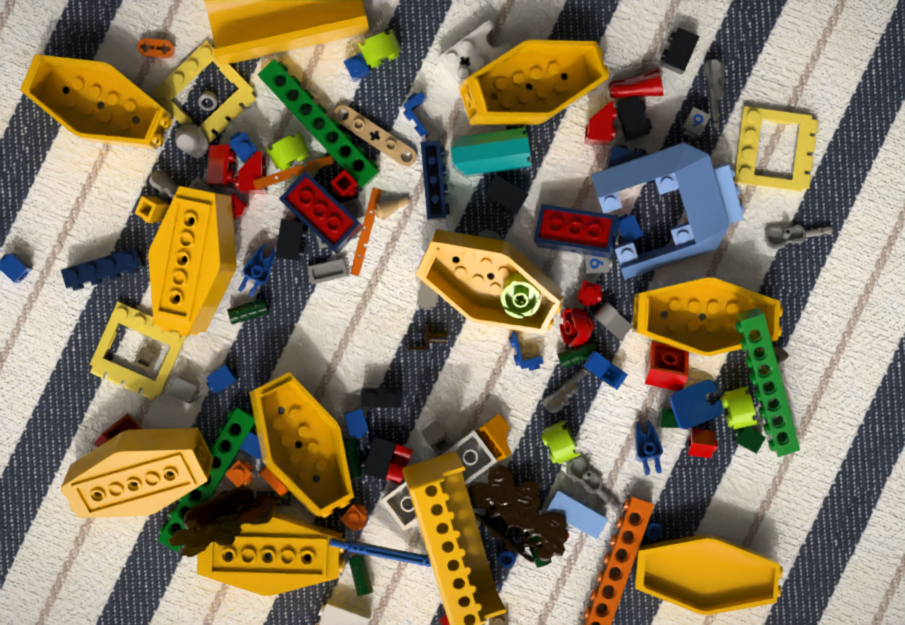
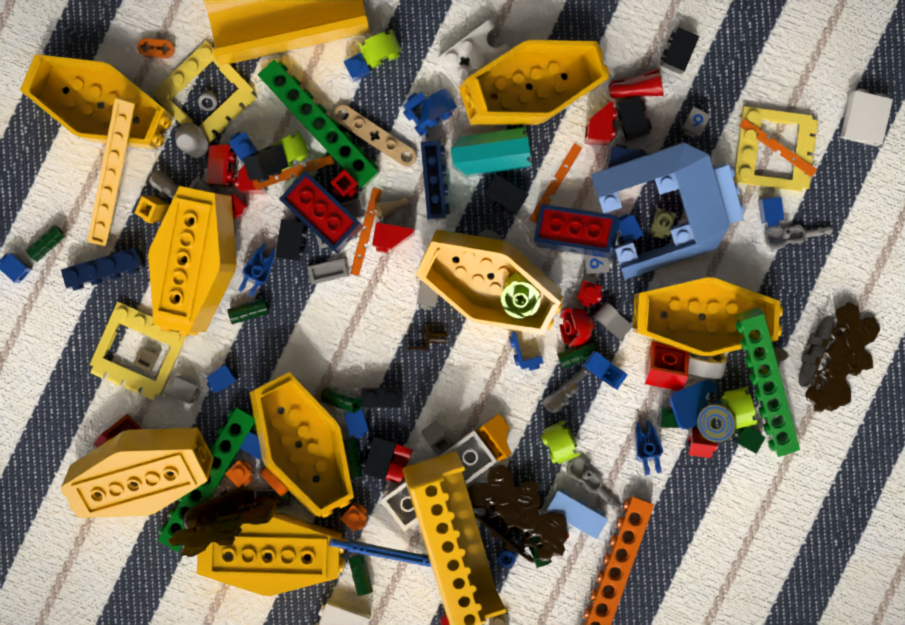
yellow container [635,534,783,615] -> none
blue plate [644,521,663,540] -> none
flat silver piece [704,60,726,128] -> none
none -> dark green axle [26,224,66,262]
none -> yellow plate [87,96,137,247]
none -> black brick [243,144,289,182]
none -> dark green axle [321,386,361,414]
none -> red slope [372,223,415,254]
none -> blue slope [420,88,457,129]
none -> orange piece [529,143,582,224]
none -> olive brick [649,208,676,239]
none -> light grey panel [688,354,727,379]
none -> olive tile [697,403,737,442]
none -> orange piece [739,119,817,177]
none -> blue brick [758,197,785,226]
none -> dark brown plant [798,302,880,413]
none -> white brick [840,89,893,146]

